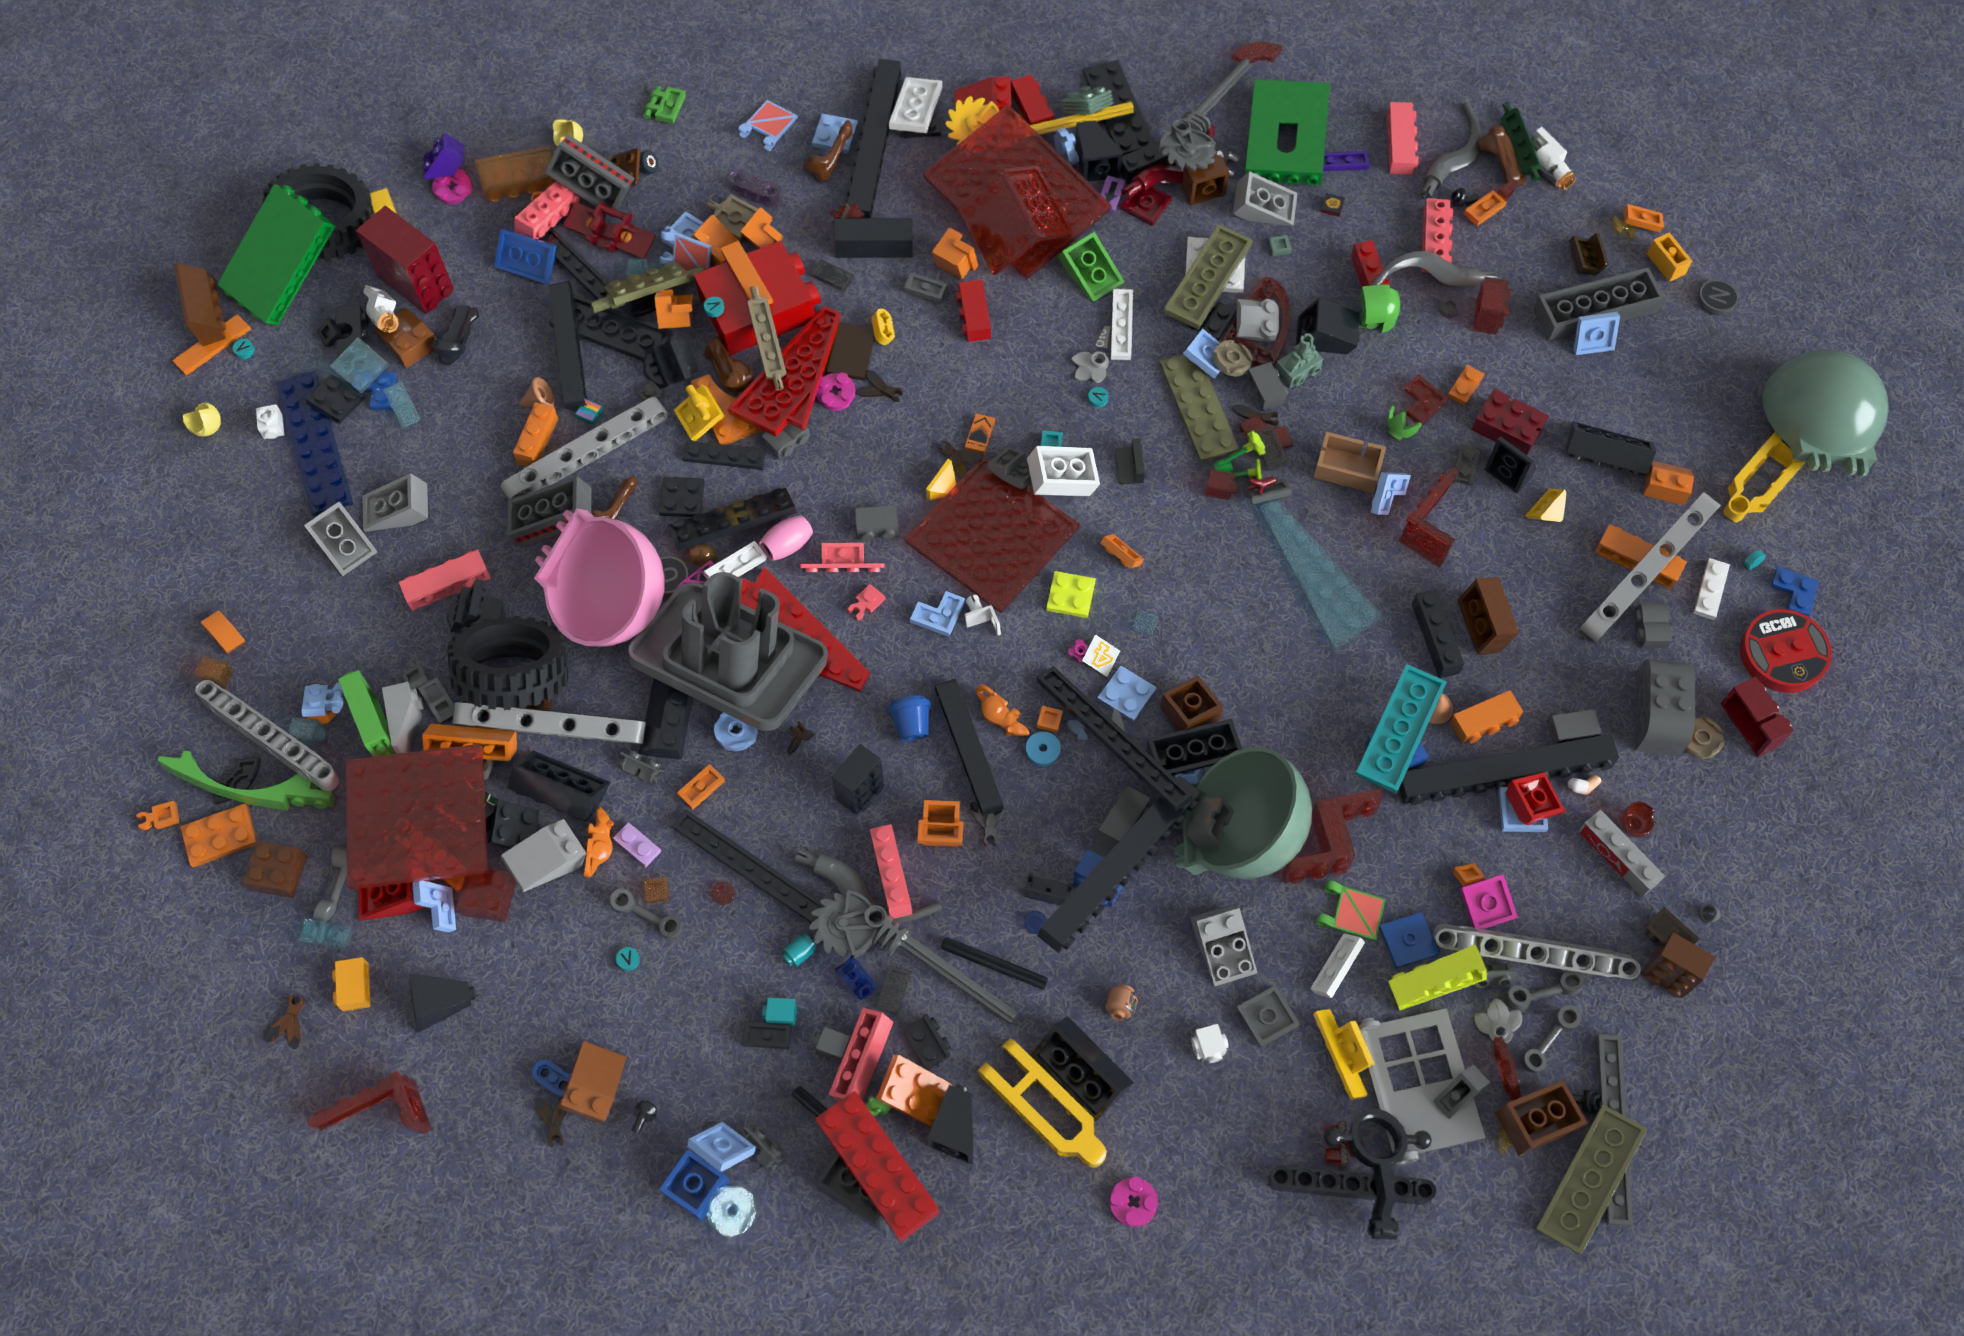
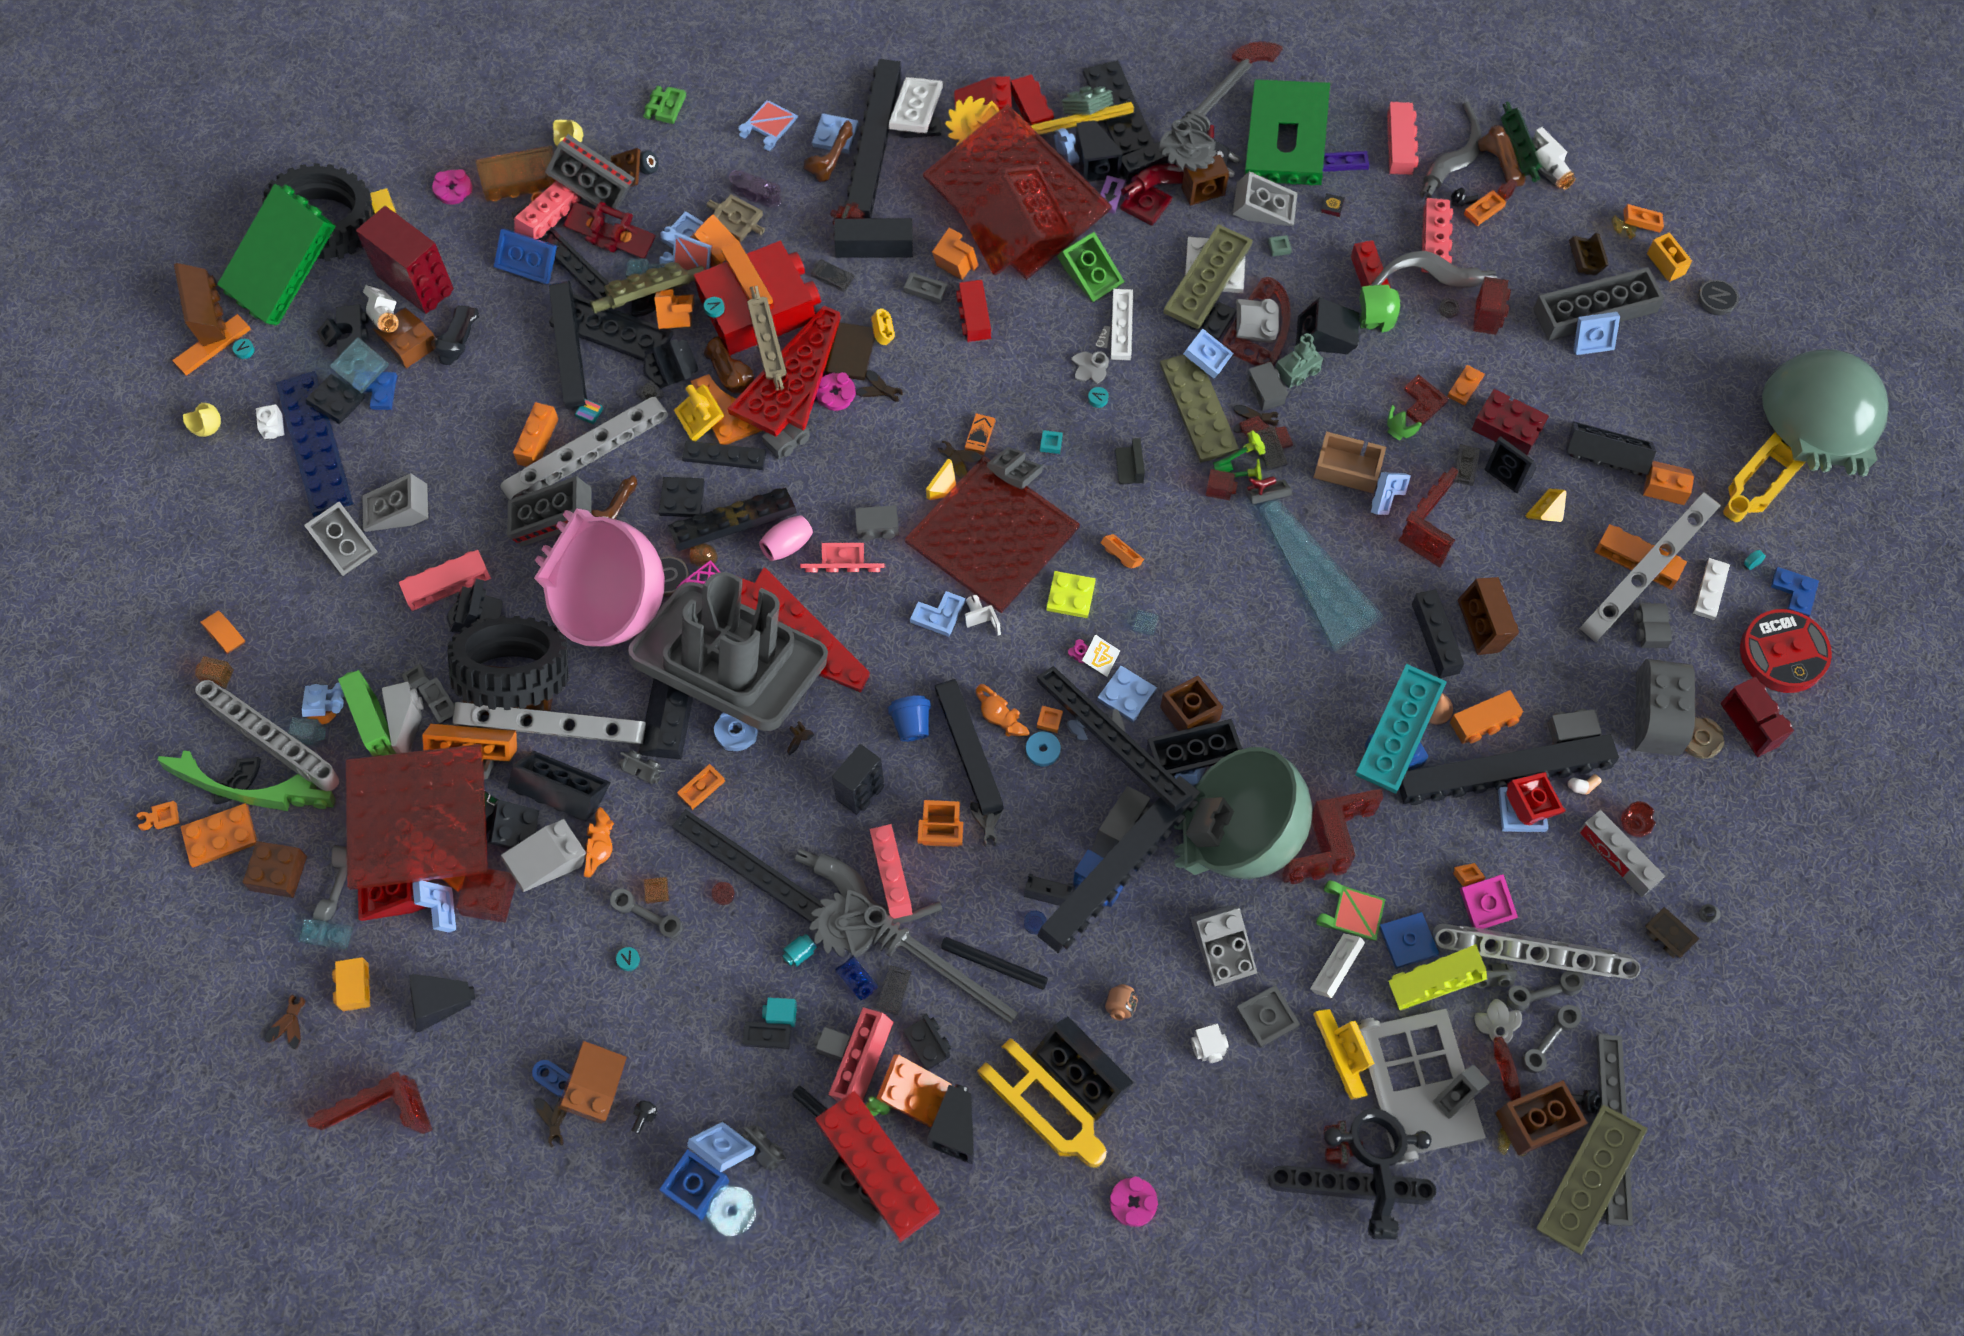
clear light blue slope [383,381,421,428] -> none
dark purple slope [422,132,464,179] -> none
nougat hat [520,377,555,407] -> none
lavender plate [613,822,661,867] -> none
white plate [704,541,767,579] -> none
orange plate [740,207,783,249] -> none
coral plate [848,584,885,620] -> none
white brick [1027,446,1100,496] -> none
dark tan tile [1213,340,1252,377] -> none
reddish brown brick [1641,932,1716,999] -> none

